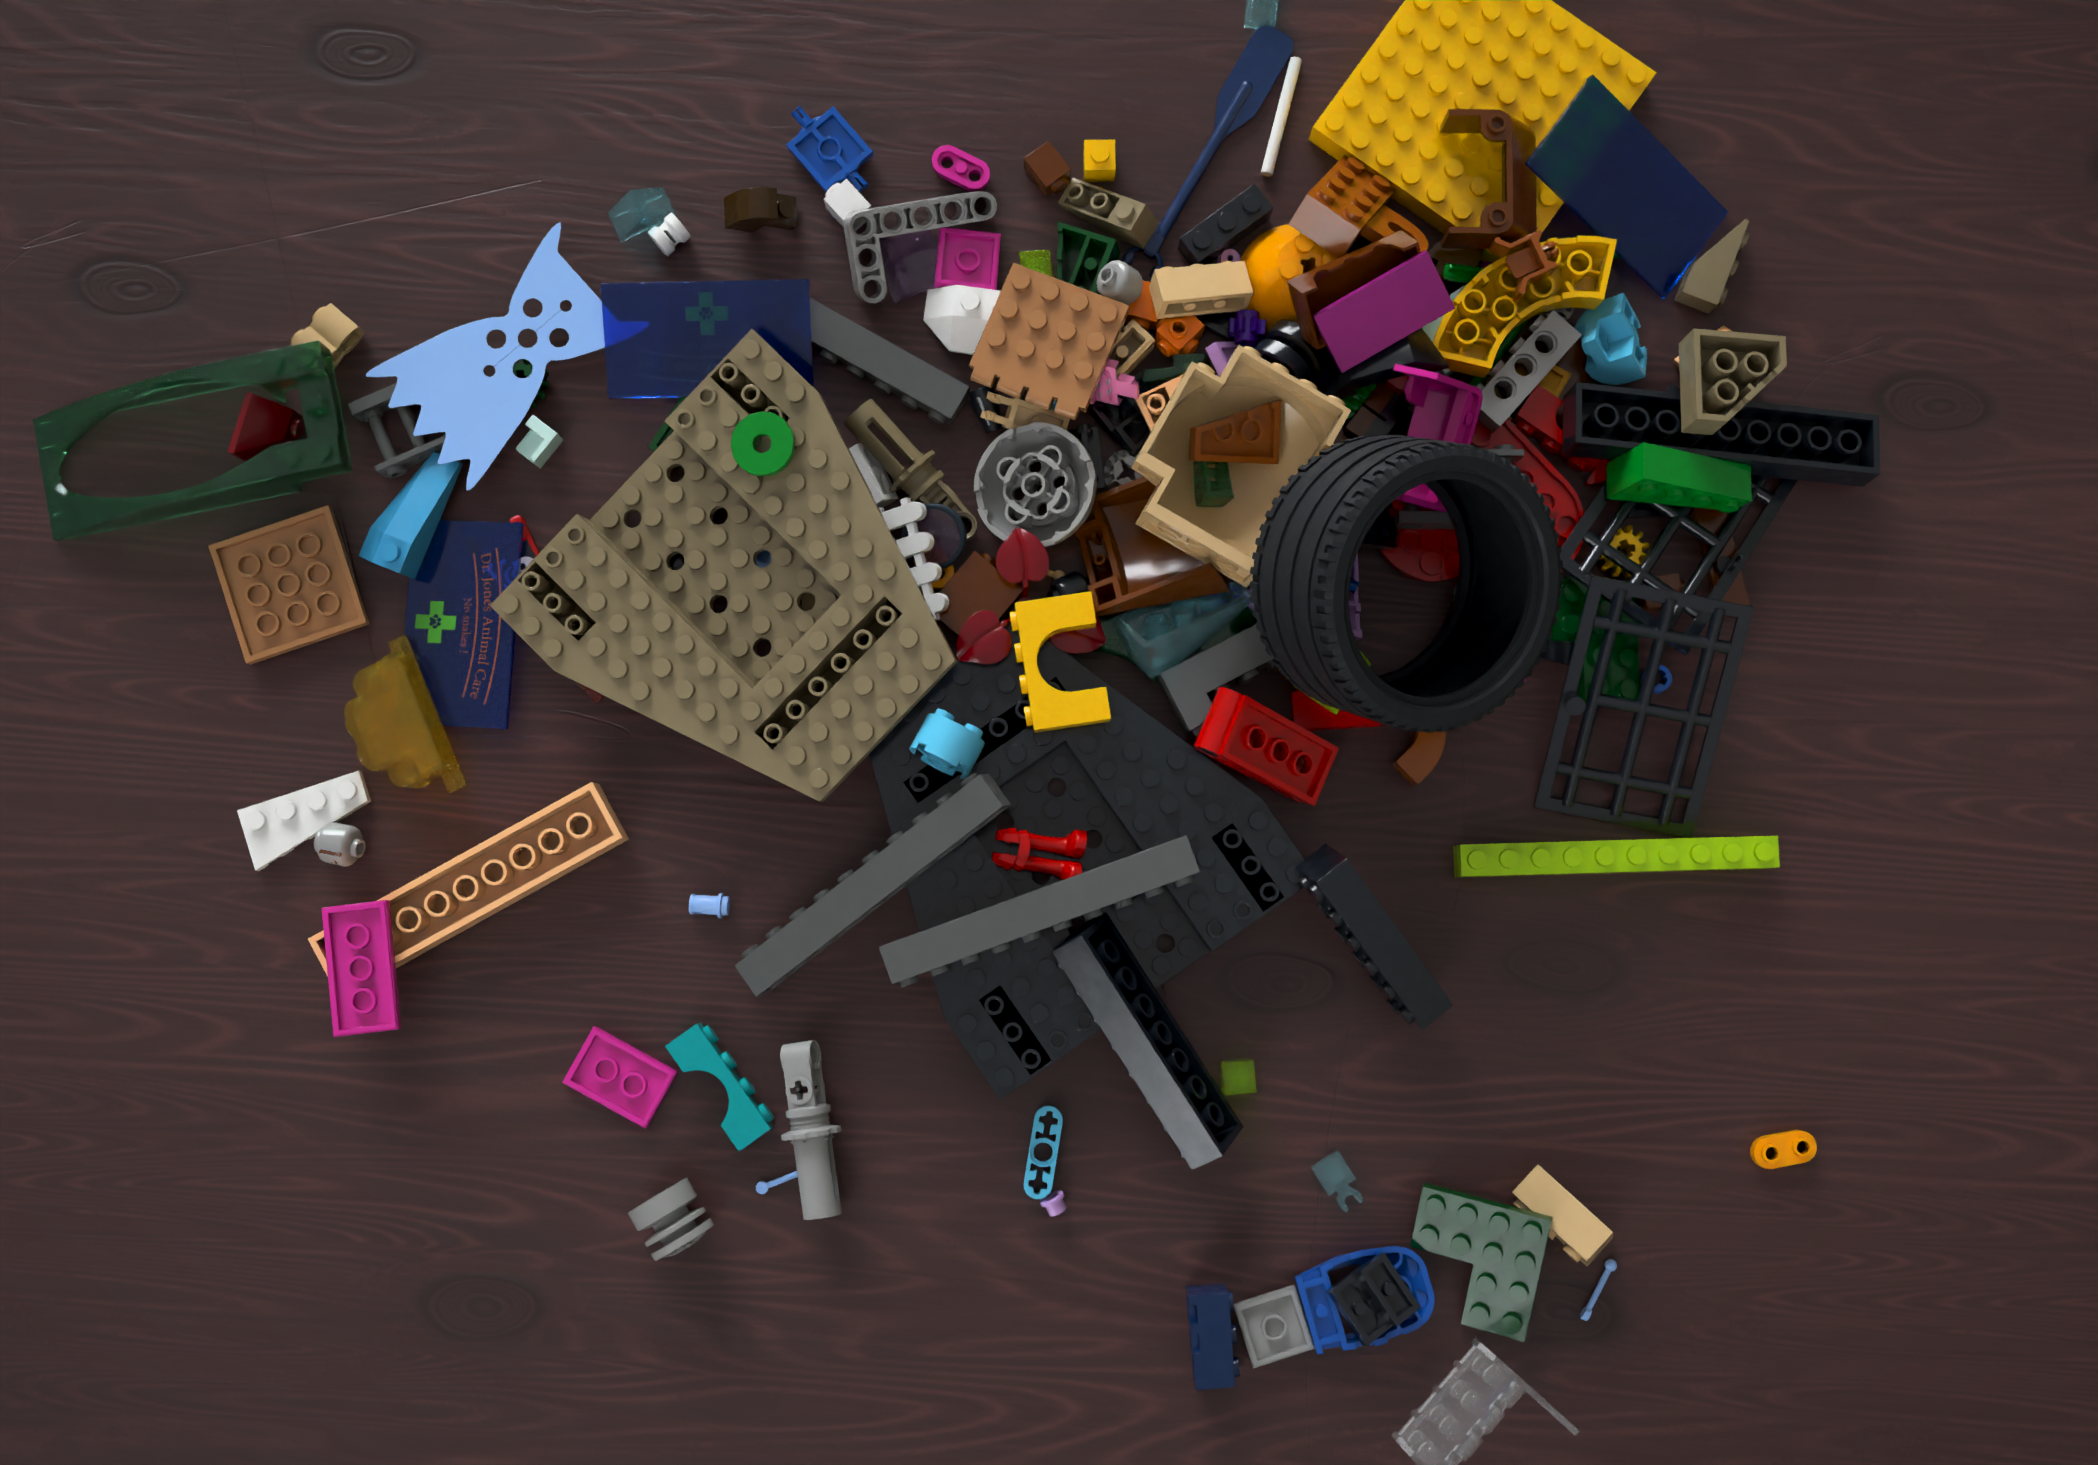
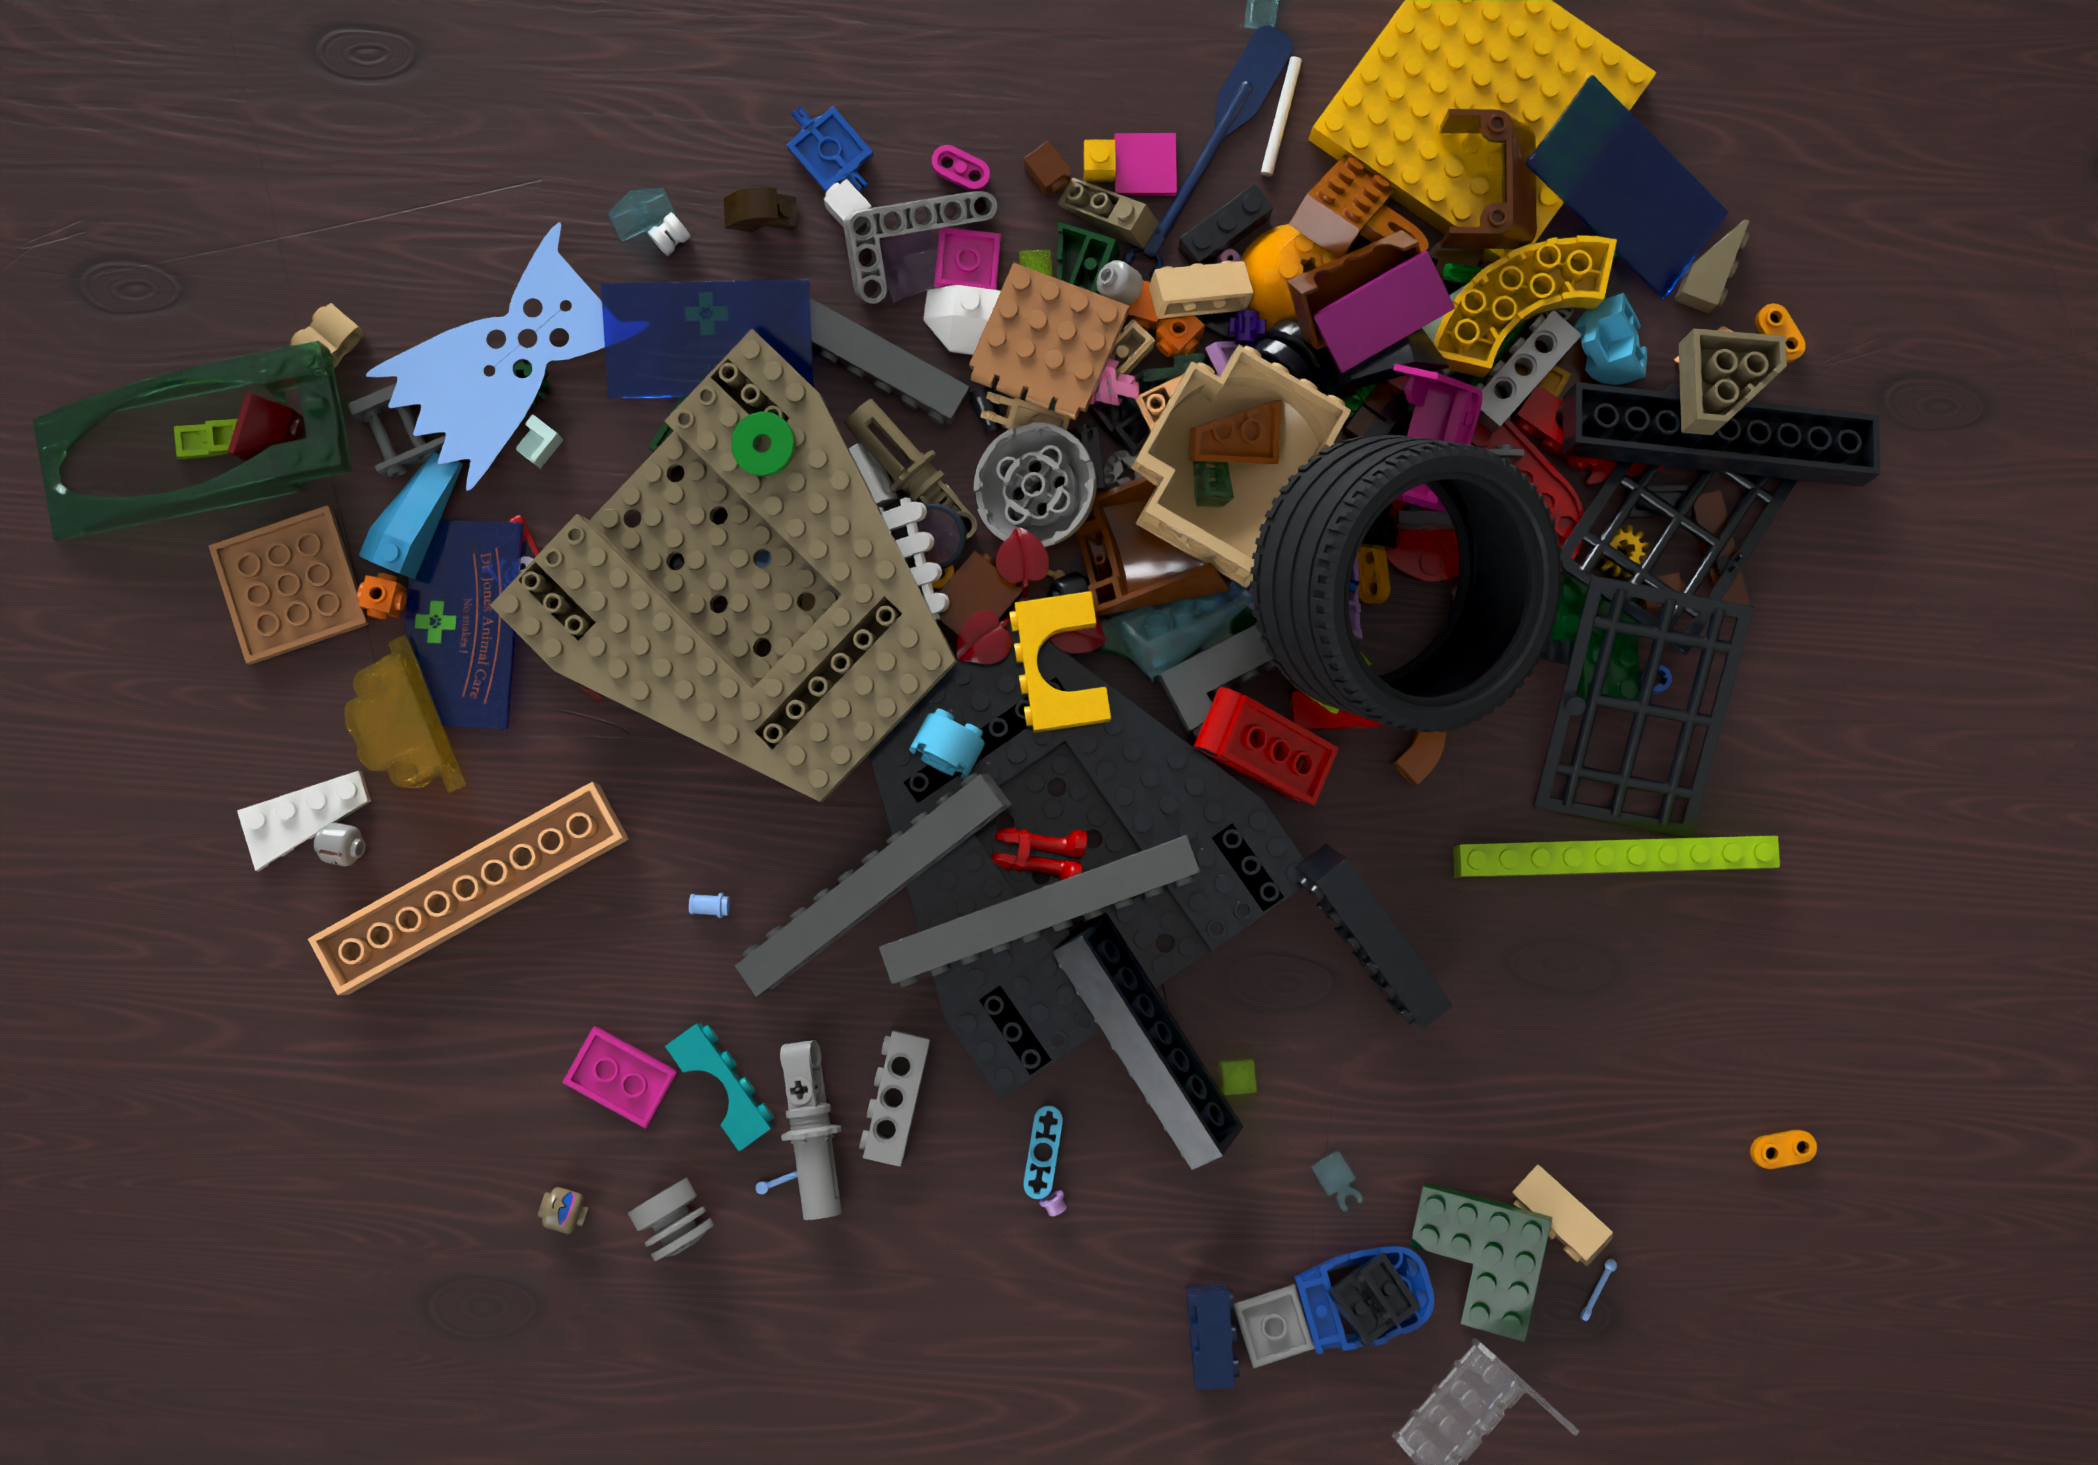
dark pink tile [321,900,402,1037] -> none
dark orange piece [1488,230,1559,303] -> none
green wedge [1606,442,1752,513] -> none
none -> lime slope [174,419,238,460]
none -> orange brick [357,572,407,620]
none -> dark tan head [538,1187,589,1234]
none -> light grey brick [859,1030,931,1167]
none -> dark pink tile [1114,133,1177,197]
none -> light orange plate [1358,547,1390,604]
none -> light orange plate [1755,303,1806,363]

